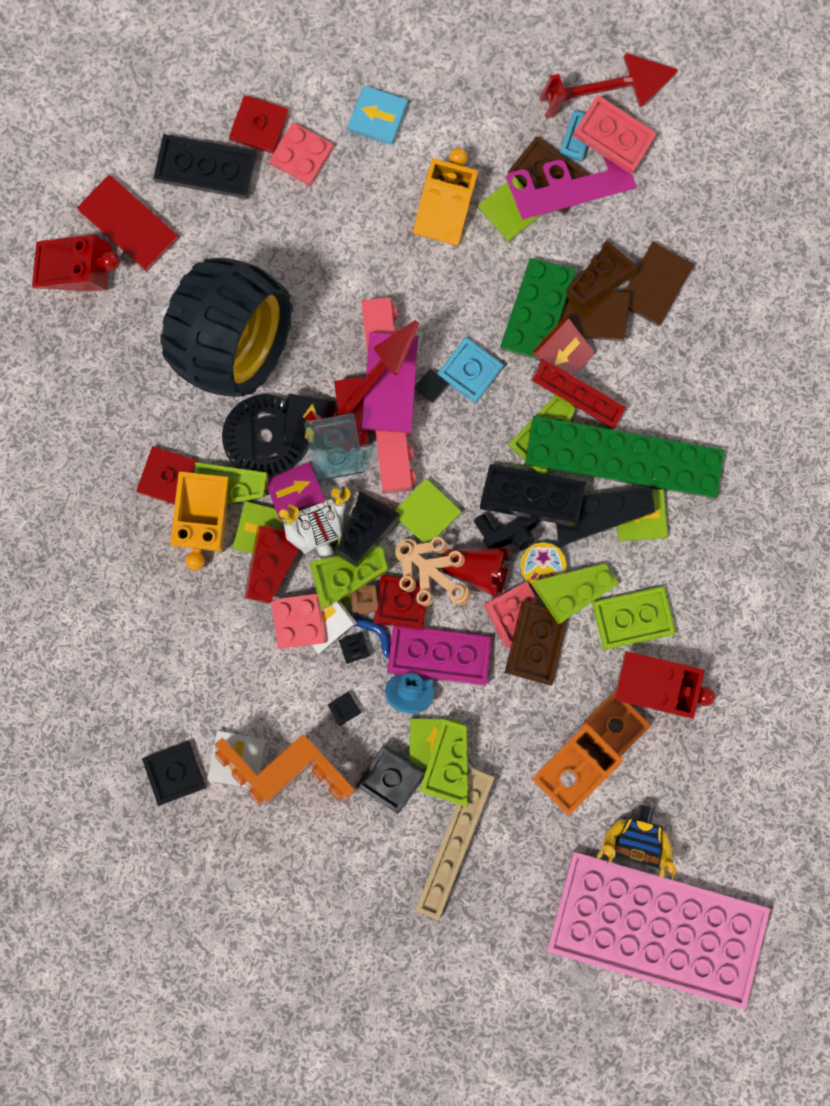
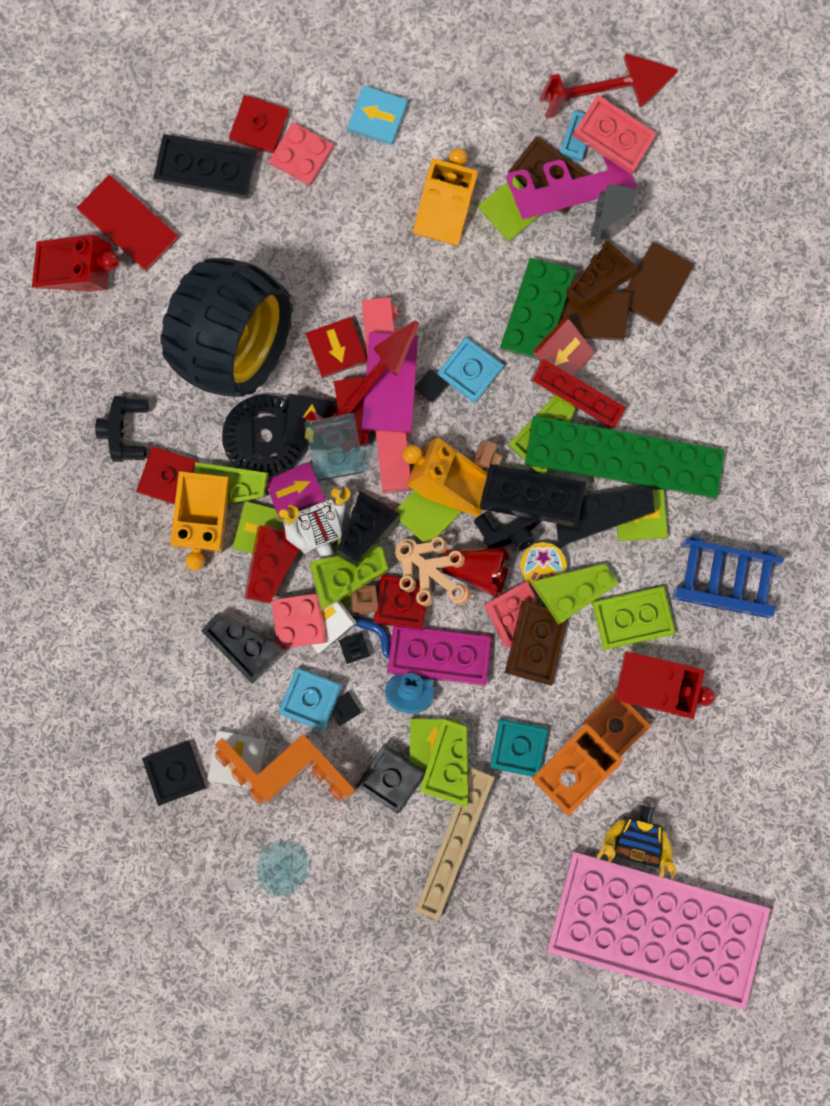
none -> black connector [95,395,149,462]
none -> black wing [201,612,287,684]
none -> clear light blue tile [257,844,307,895]
none -> medium azure tile [278,667,343,732]
none -> red tile [306,317,367,379]
none -> light orange slope [402,437,487,517]
none -> nougat tile [472,441,503,468]
none -> teal tile [490,719,548,777]
none -> dark grey slope [590,183,636,246]
none -> blue fence [672,536,784,619]

